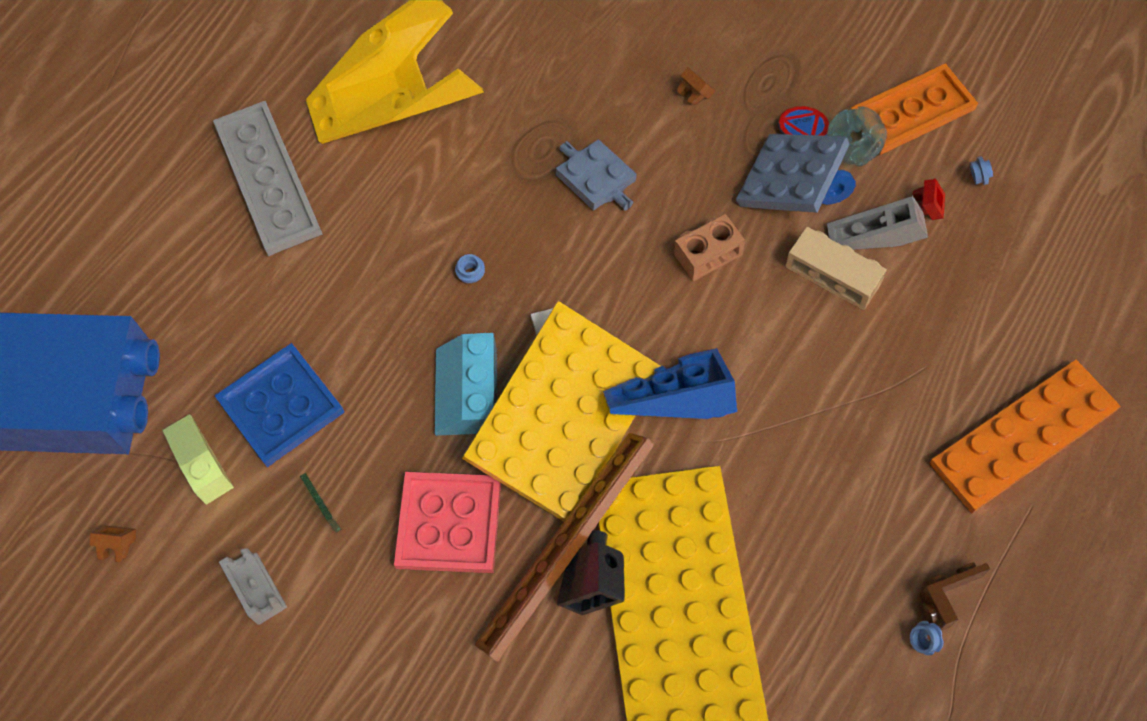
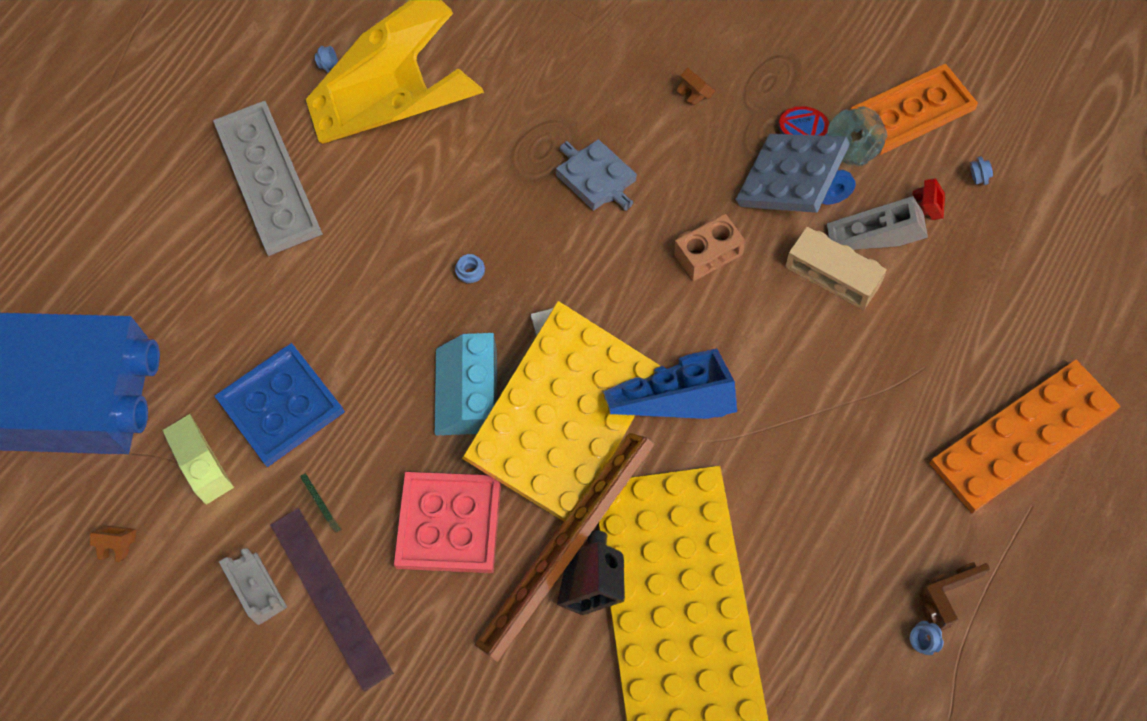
none -> tile [271,508,394,692]
none -> medium blue plate [315,46,338,72]

